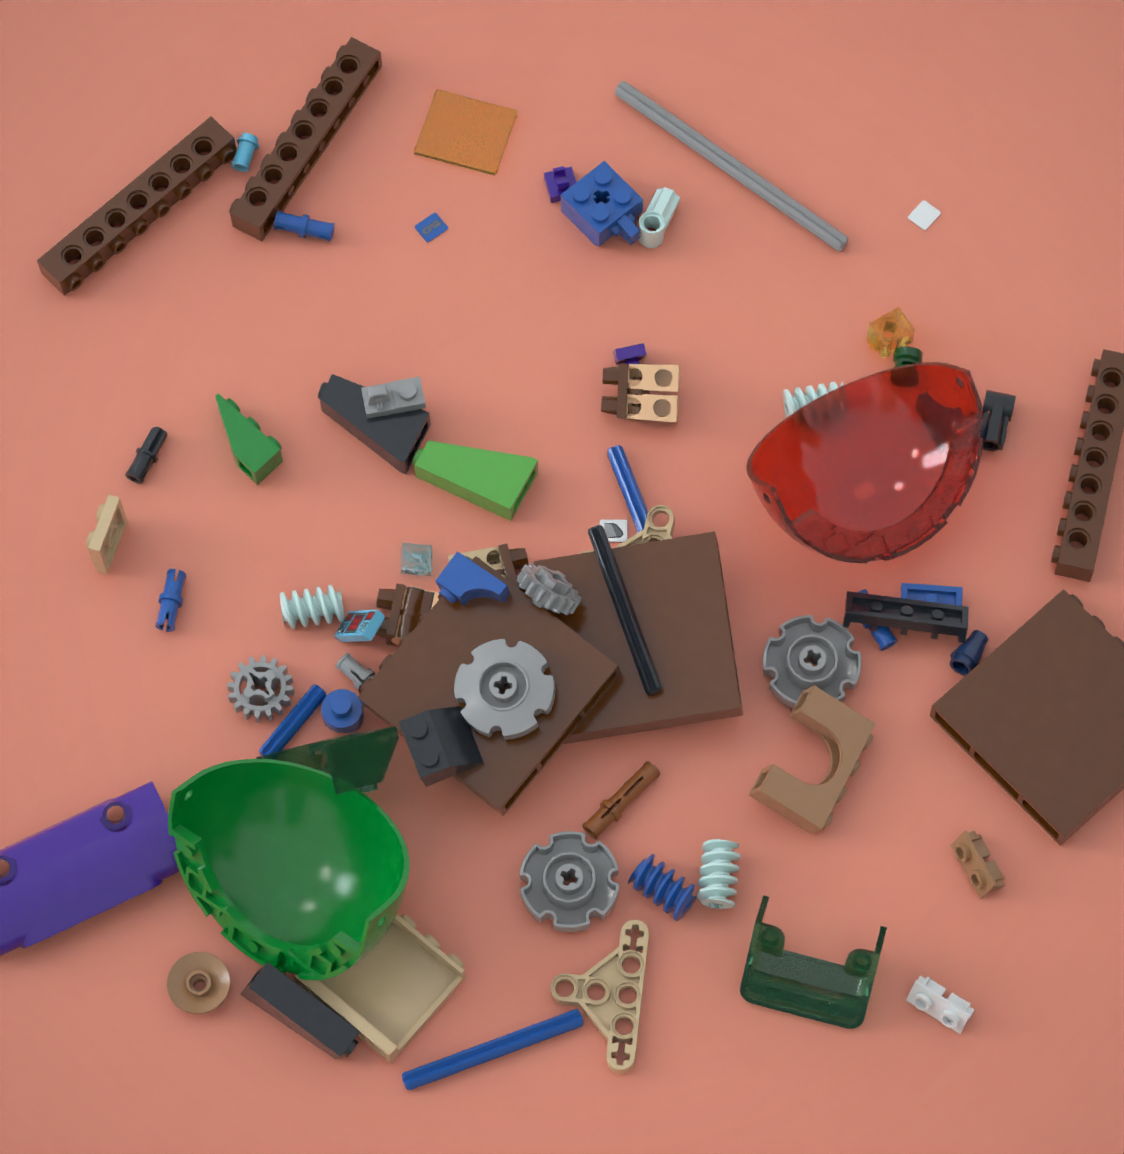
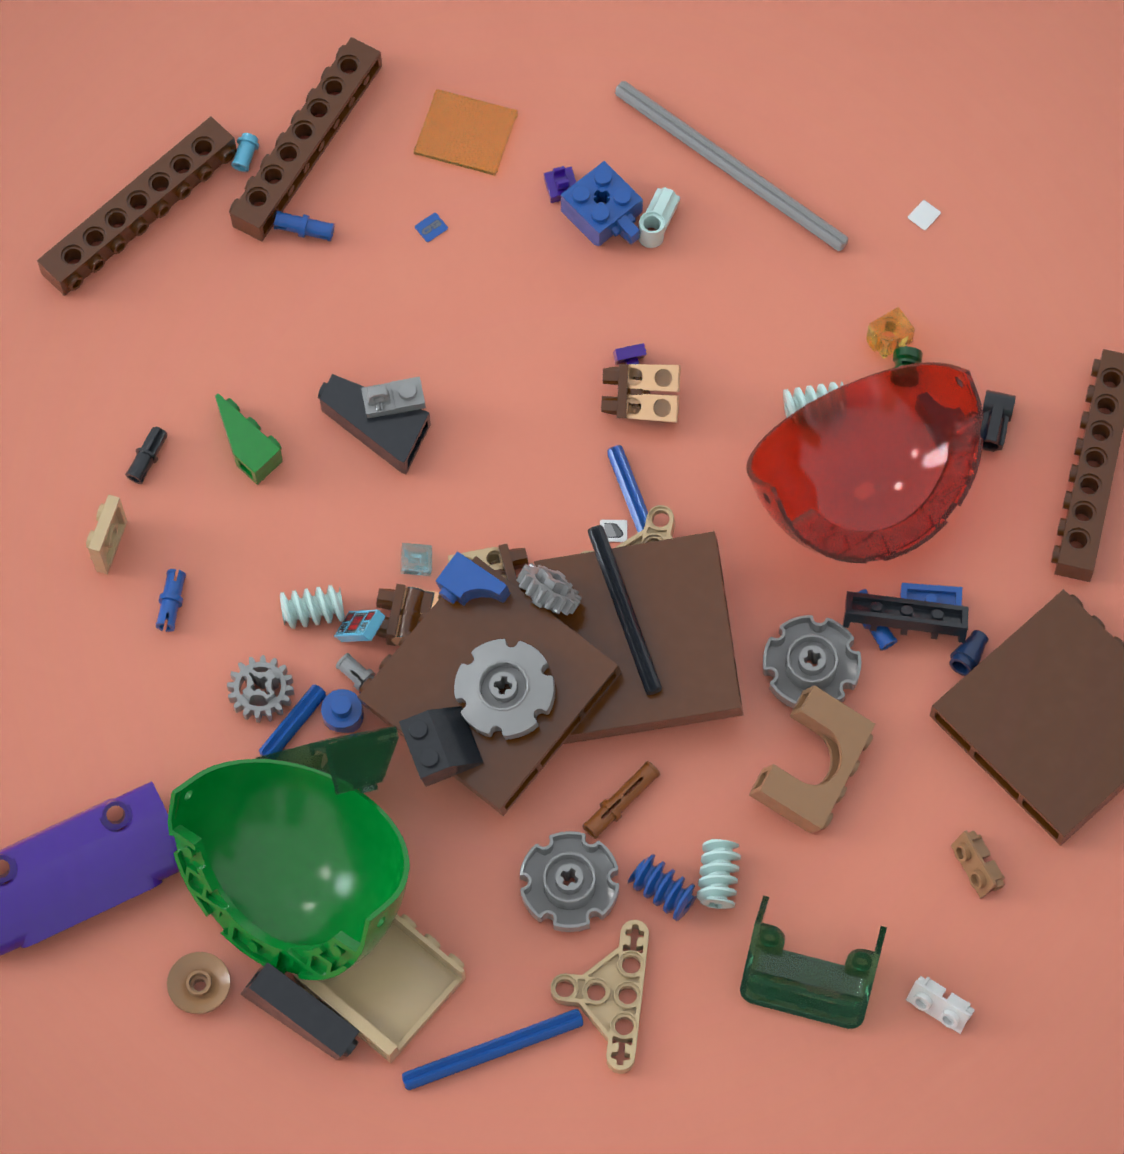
bright green slope [412,441,538,521] -> none

